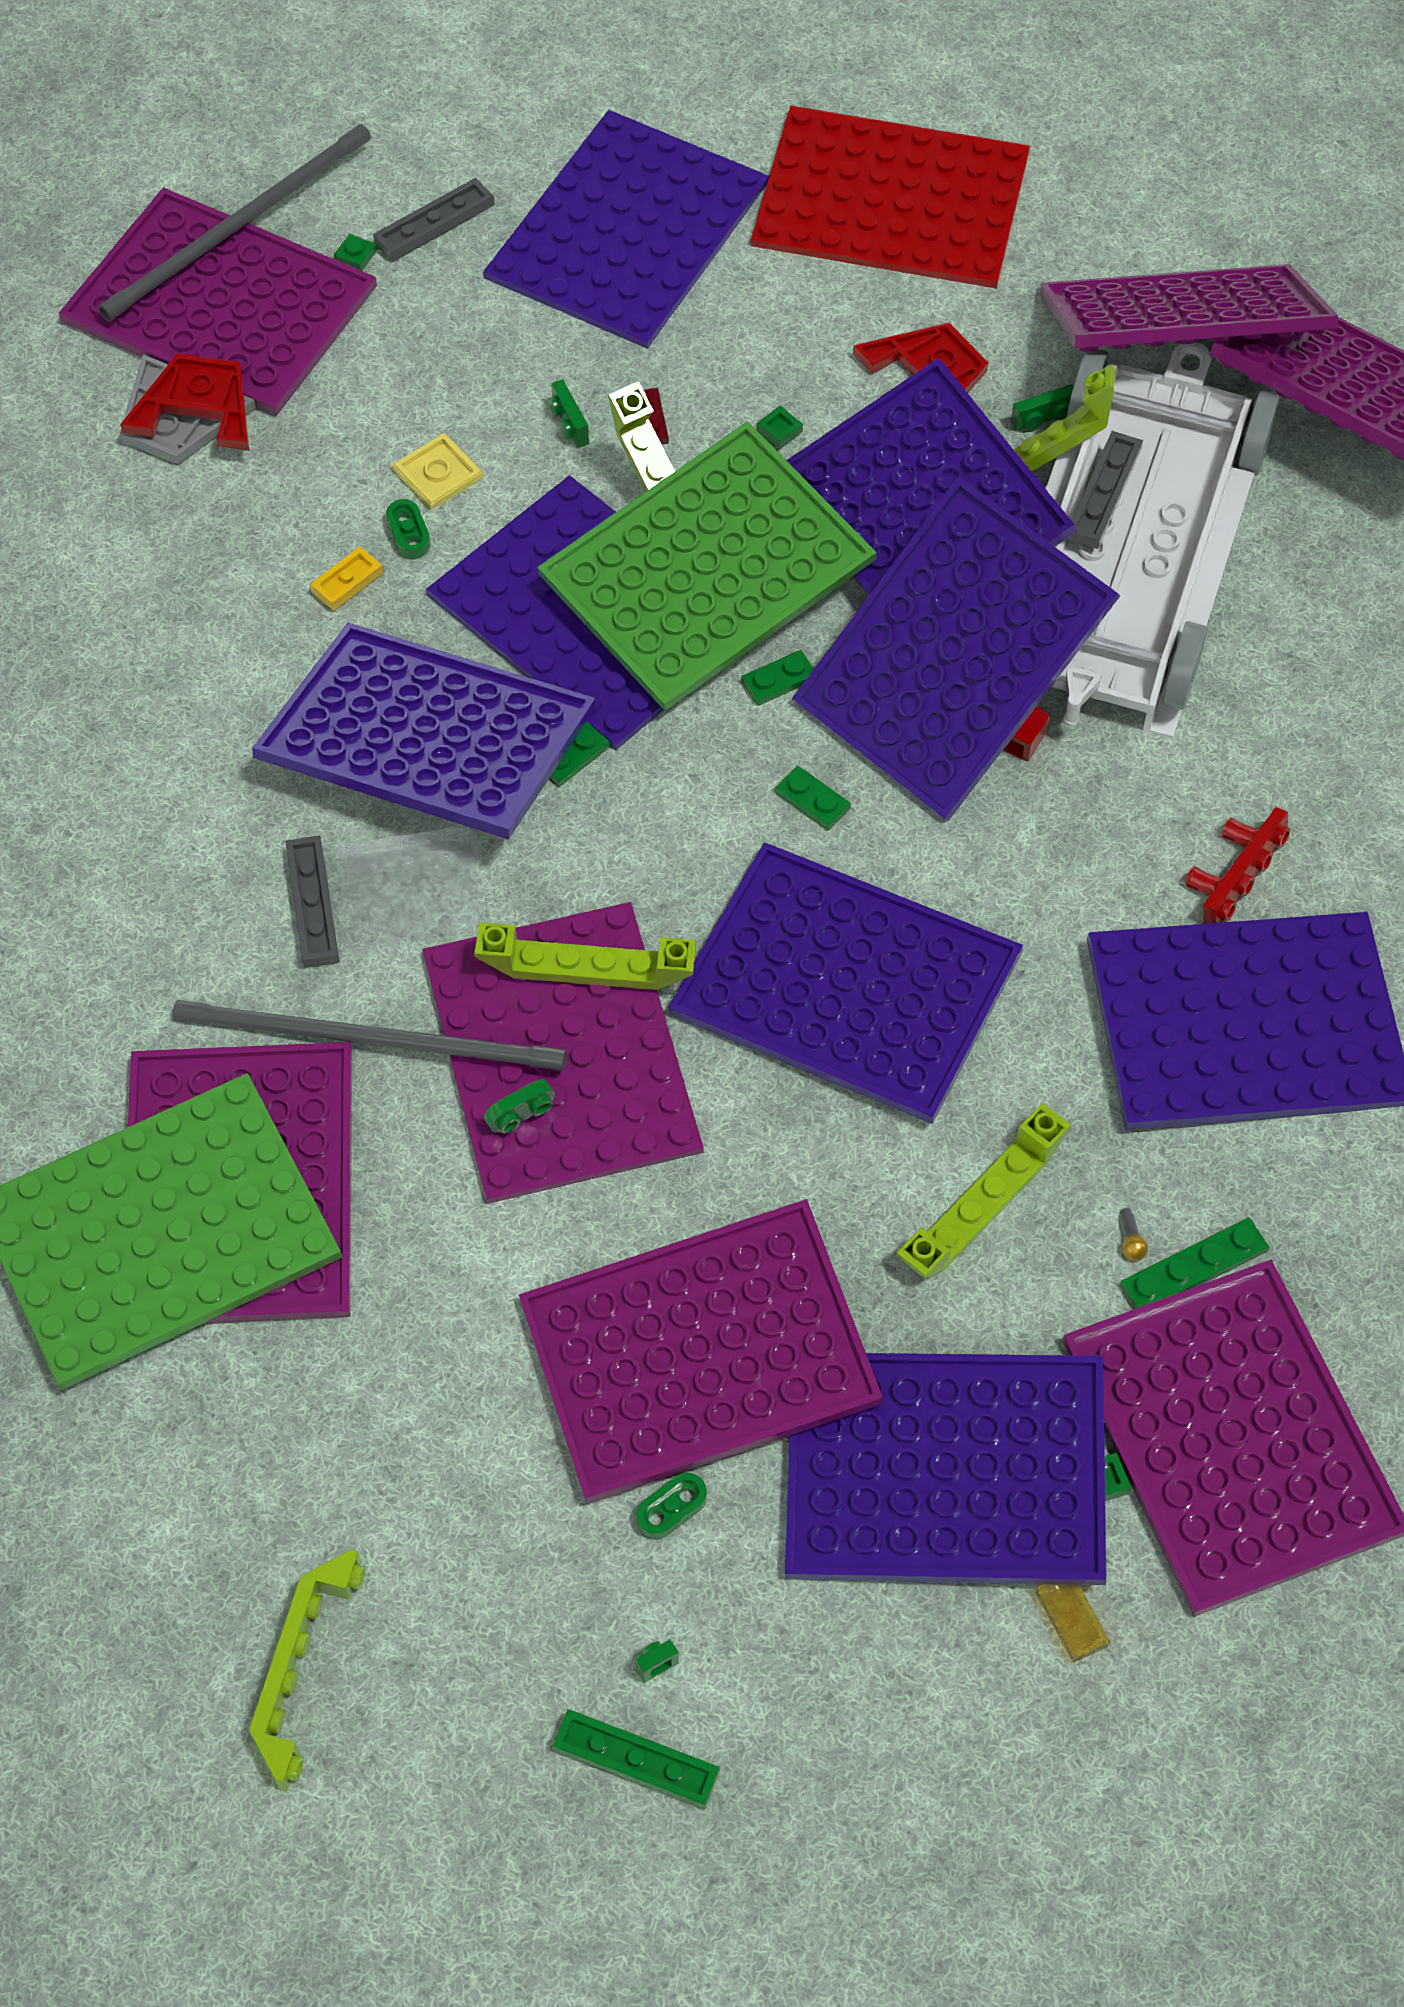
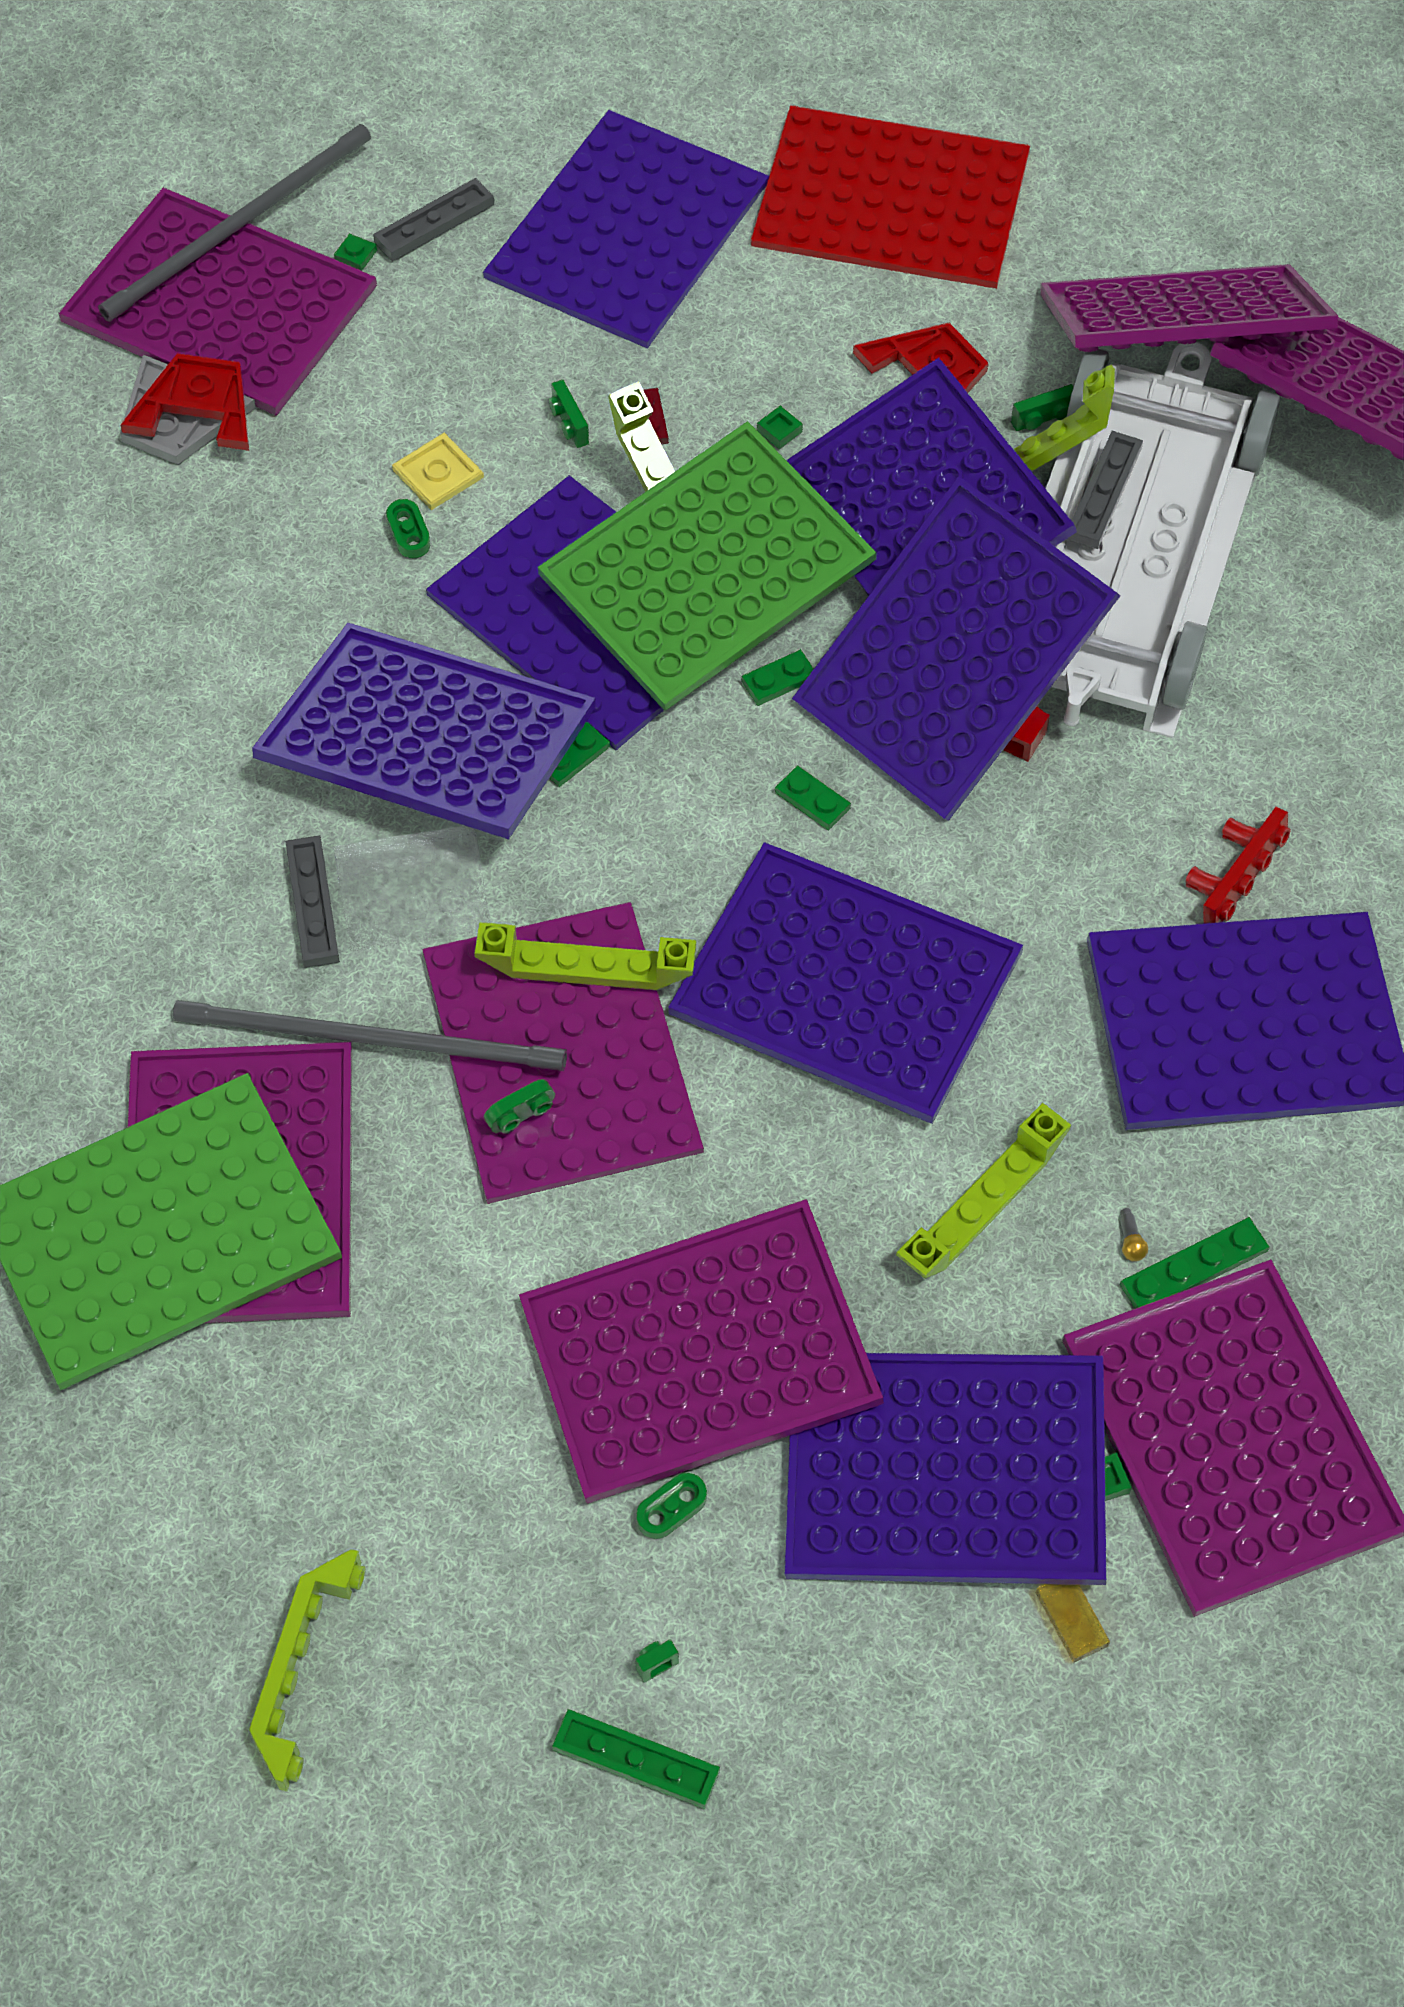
yellow plate [310,546,384,611] -> none

